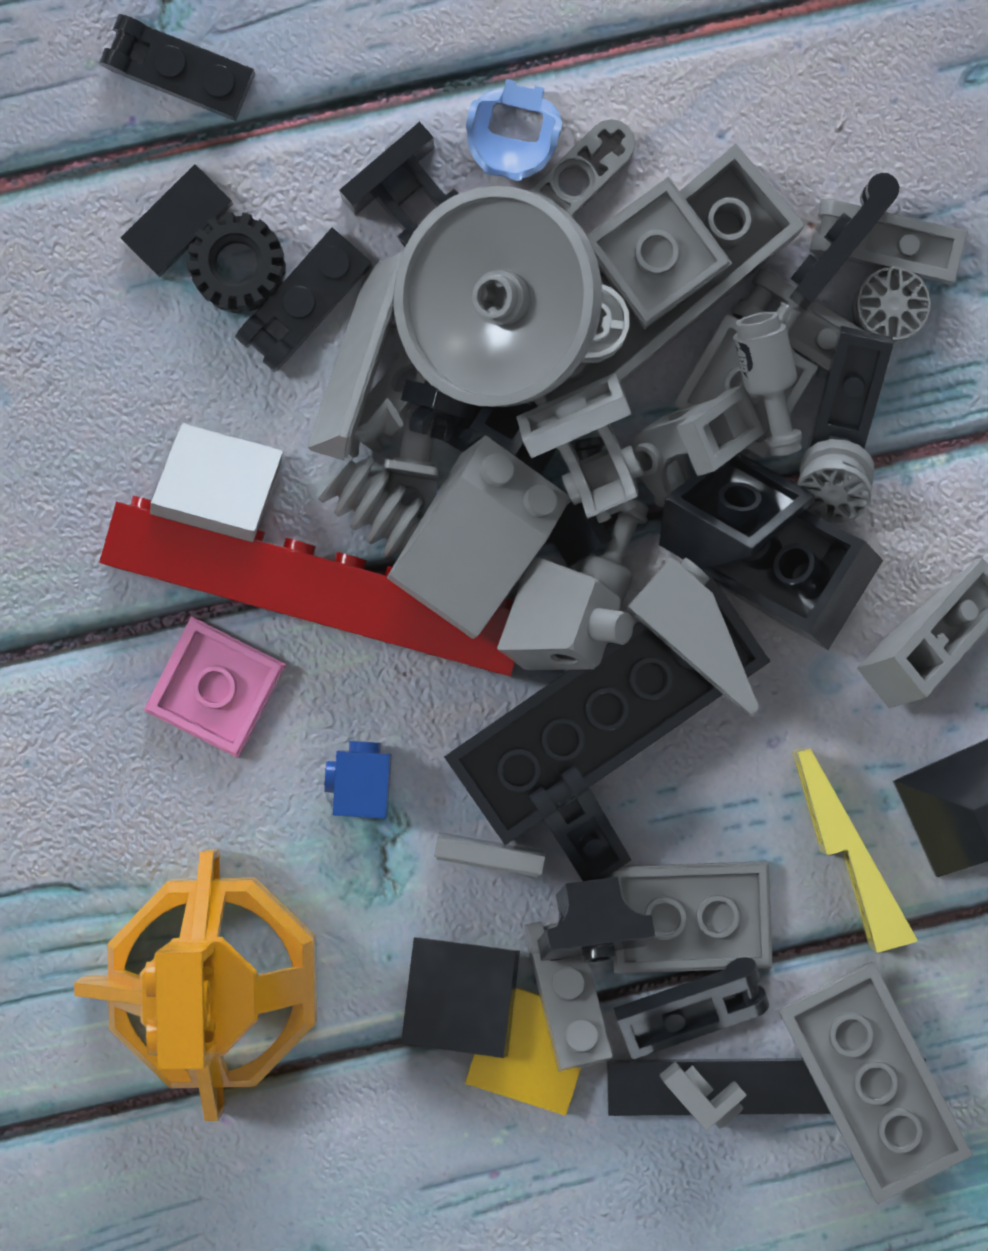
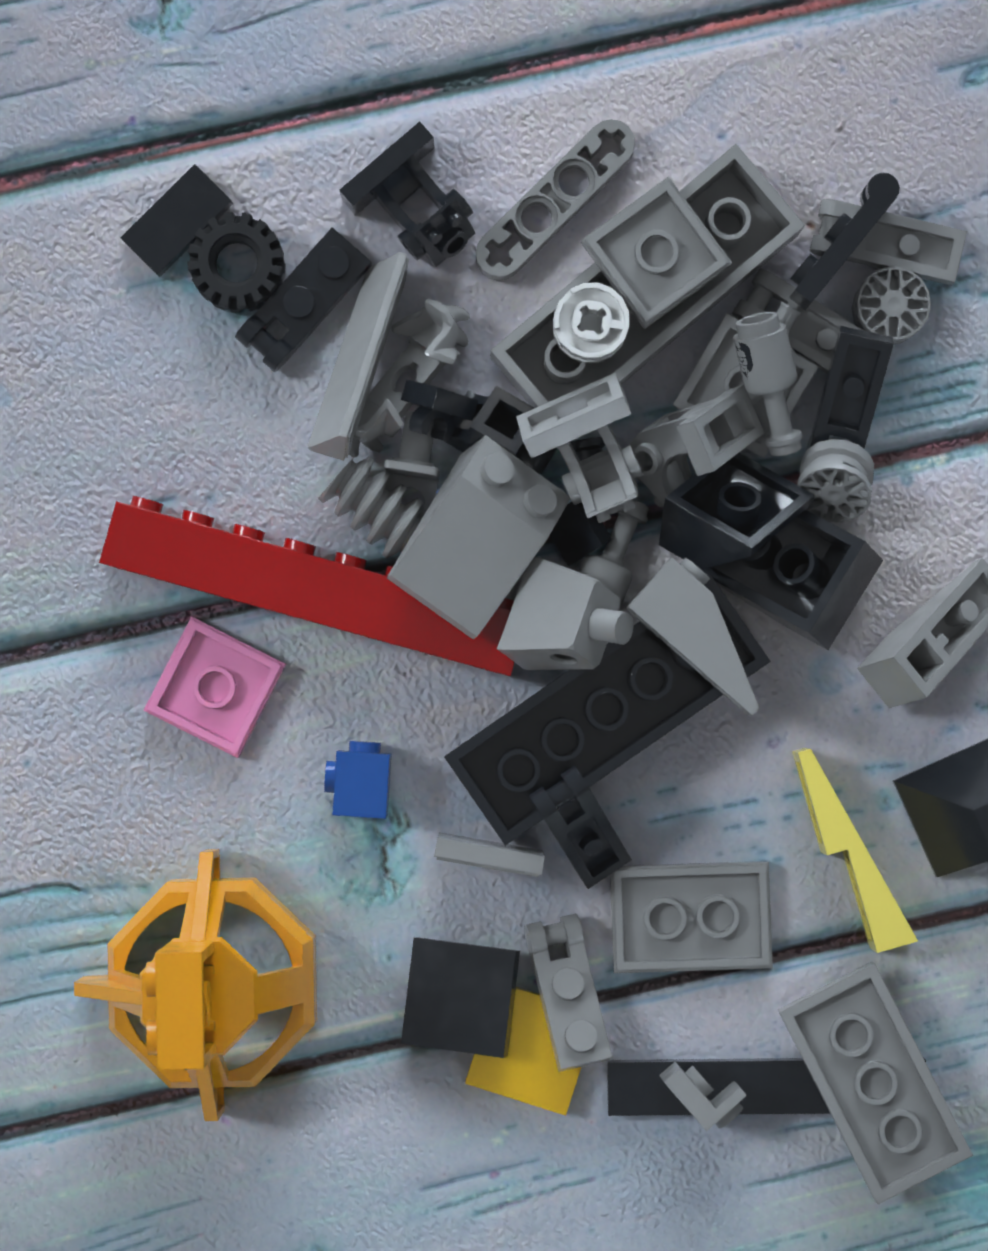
black plate [99,14,256,121] -> none
tile [150,423,283,542] -> none
light grey dish [393,186,602,407] -> none
light blue helmet [466,79,562,181] -> none
black brick [537,877,655,963] -> none
black plate [614,957,769,1060] -> none

